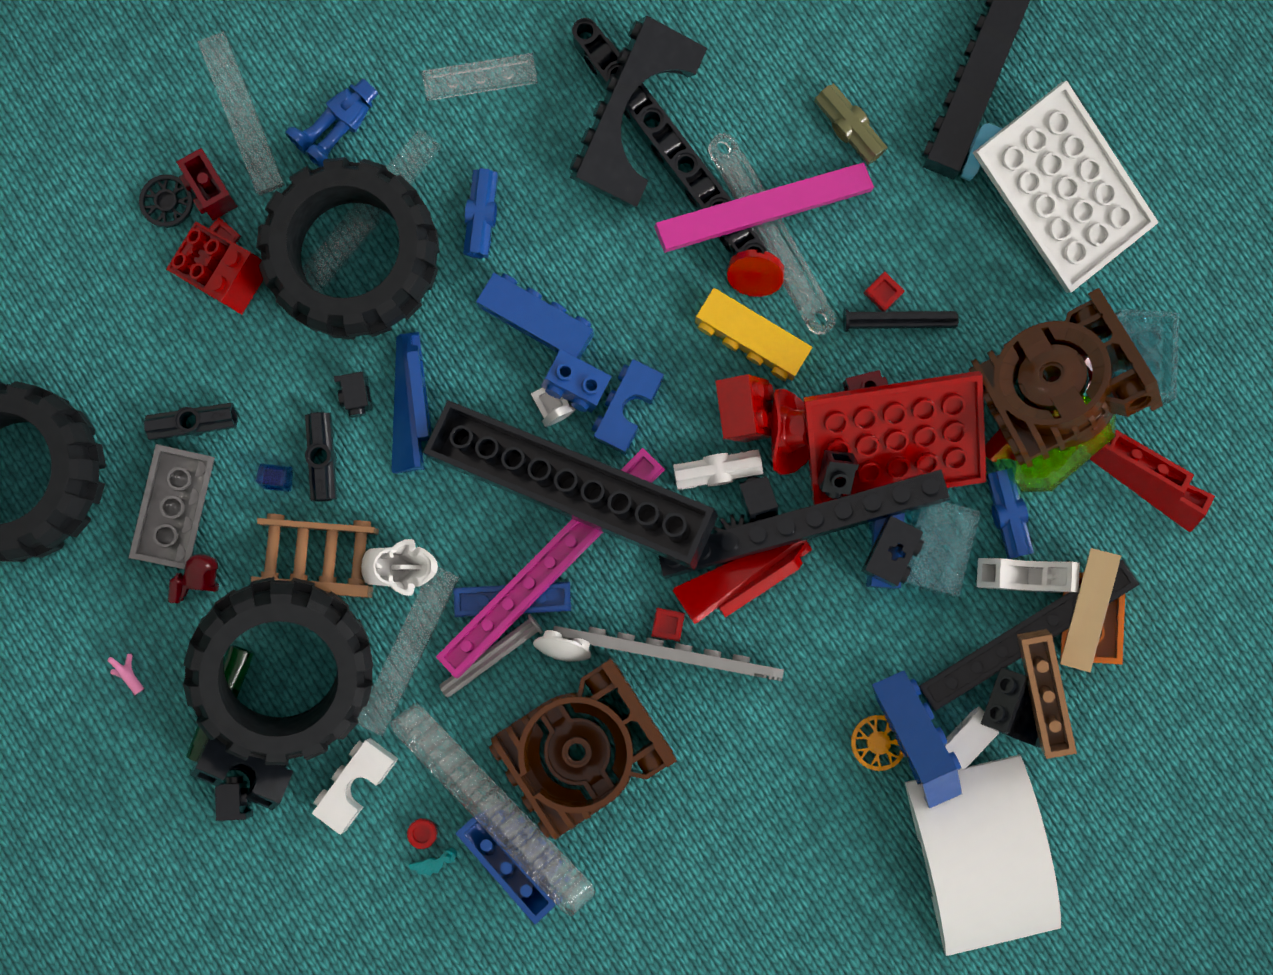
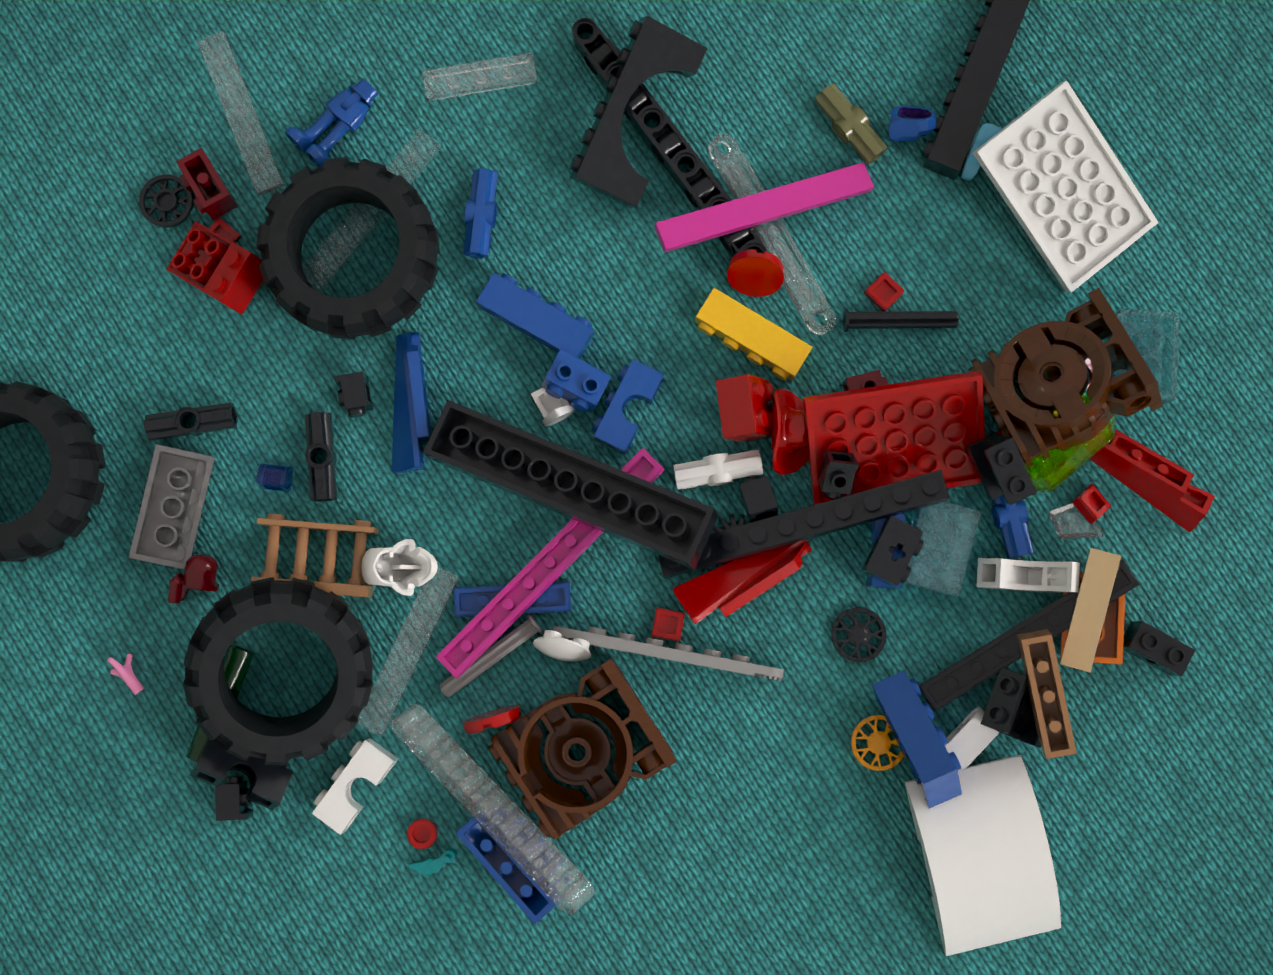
none -> red tile [463,705,522,734]
none -> black wheel [831,607,886,662]
none -> blue rock [889,106,936,142]
none -> black panel [966,434,1037,505]
none -> clear piece [1048,503,1104,539]
none -> red tile [1072,484,1111,524]
none -> black brick [1123,621,1196,676]

